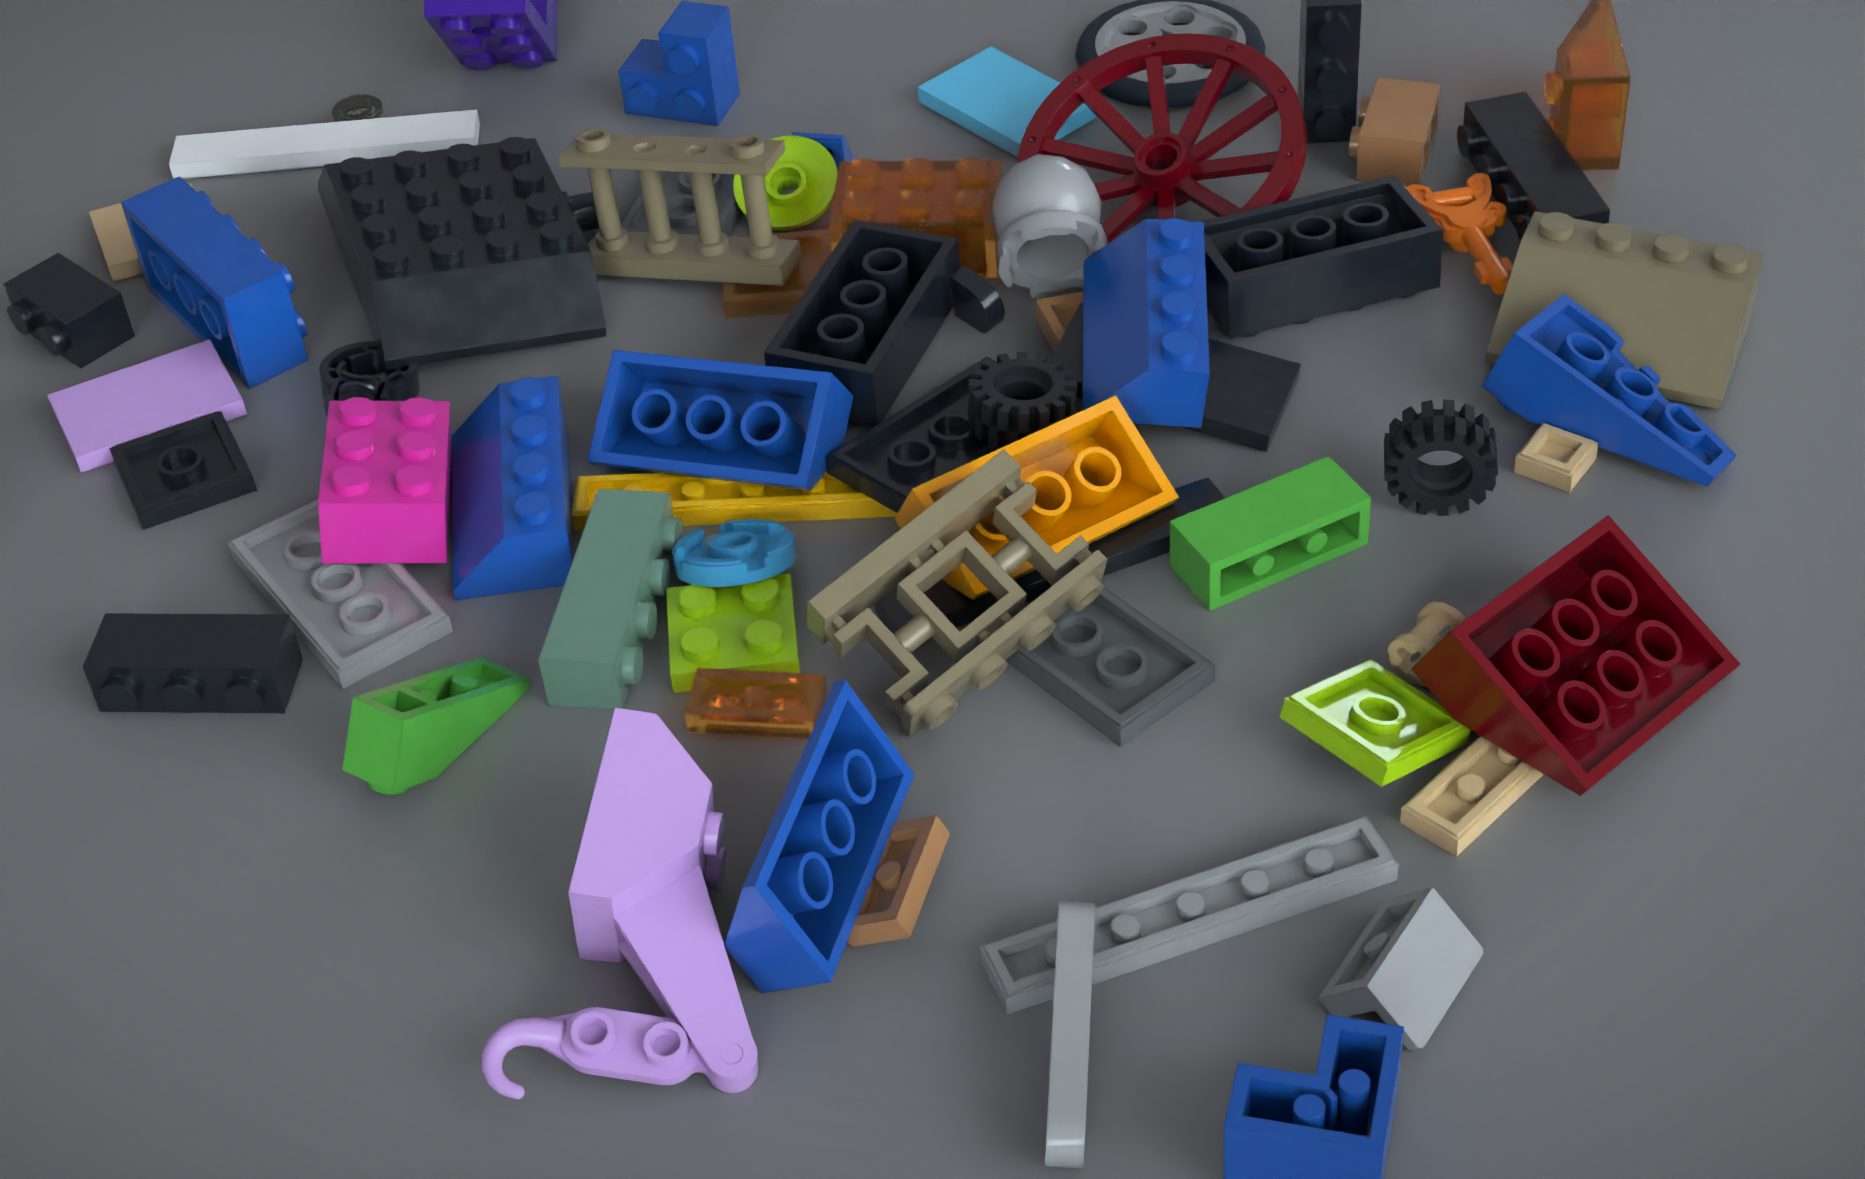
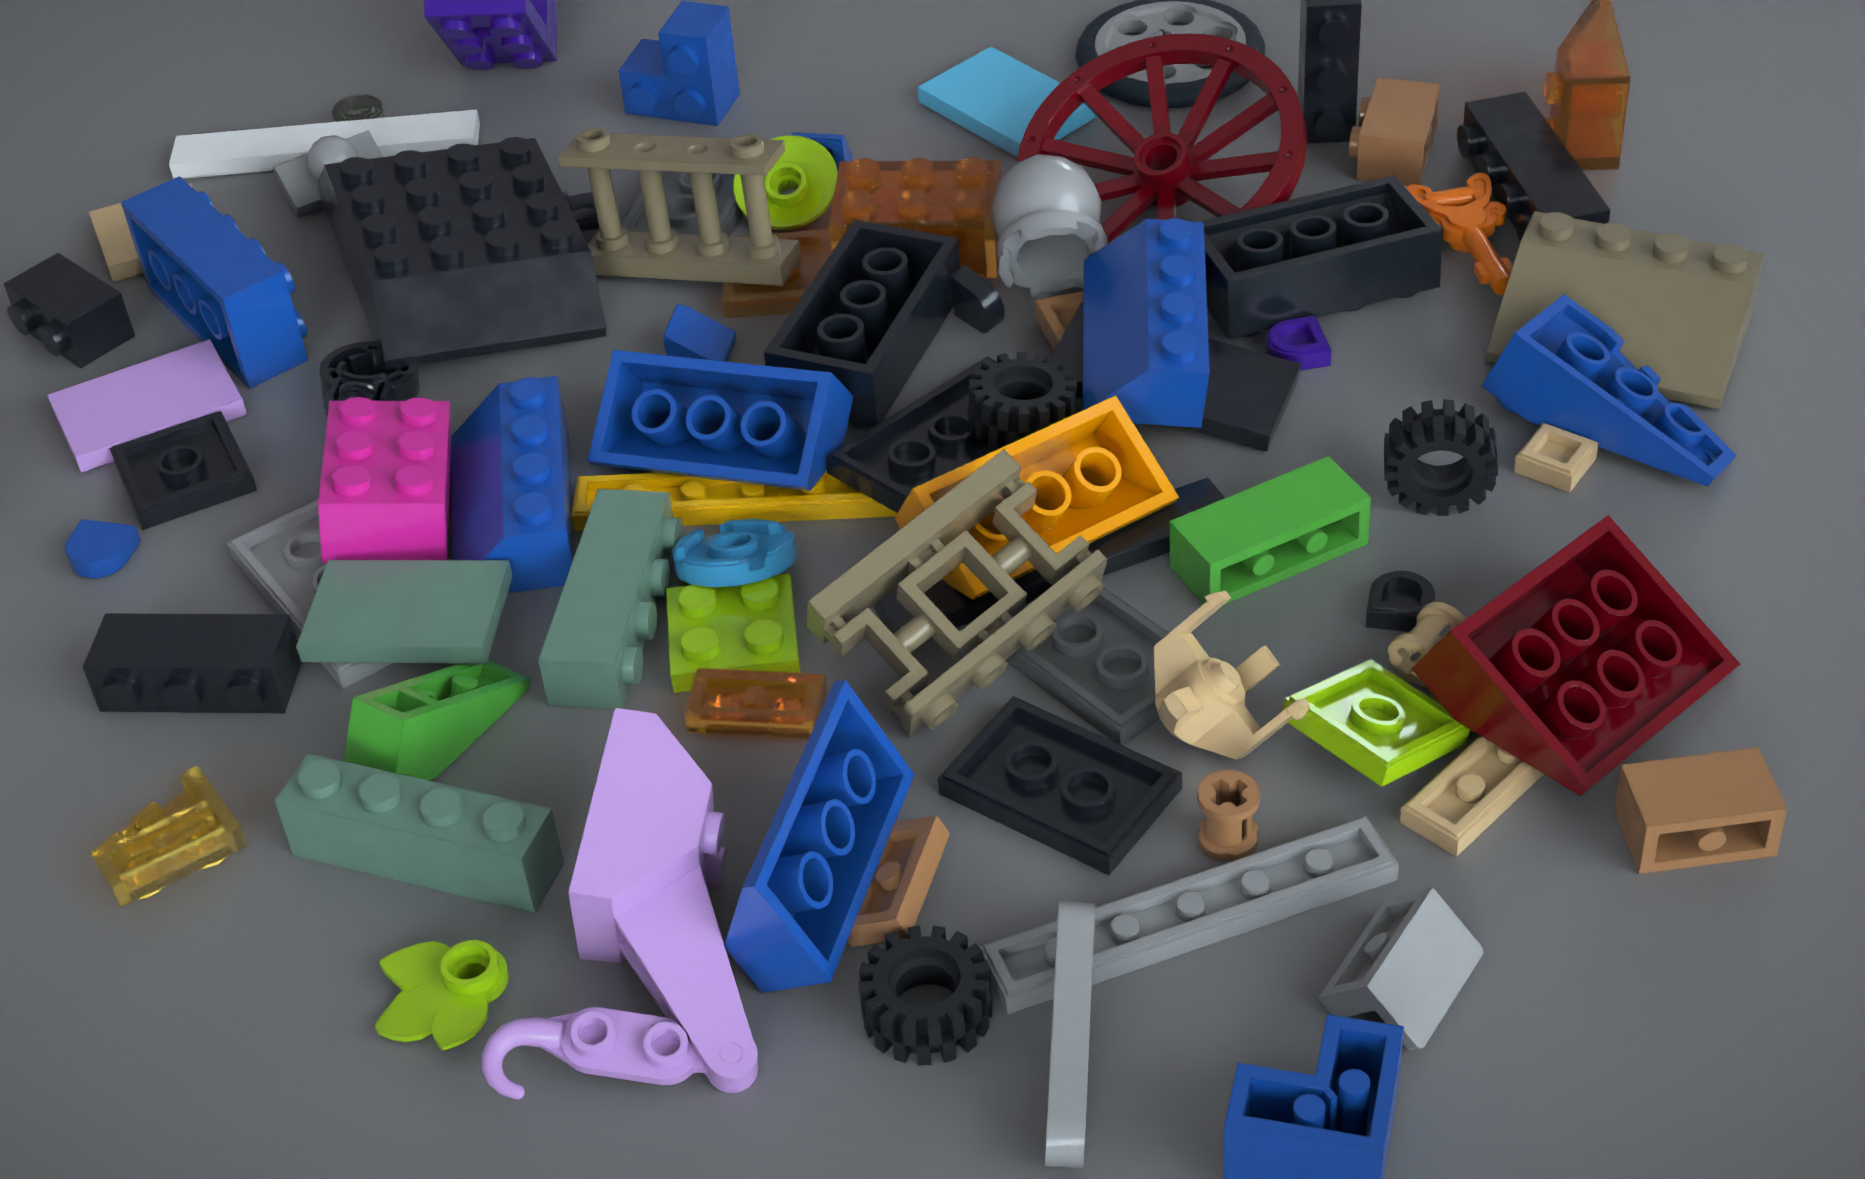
none -> blue tile [65,519,141,578]
none -> clear yellow wing [91,765,248,907]
none -> light grey tile [273,130,383,217]
none -> sand green brick [275,753,564,914]
none -> sand green tile [296,560,513,664]
none -> lime plate [375,940,509,1050]
none -> blue slope [664,304,736,362]
none -> black tyre [858,925,993,1065]
none -> black tile [938,696,1182,875]
none -> tan piece [1154,590,1310,760]
none -> medium nougat bush [1197,769,1260,861]
none -> dark purple tile [1266,316,1332,371]
none -> black tile [1366,571,1435,632]
none -> medium nougat brick [1614,747,1787,874]

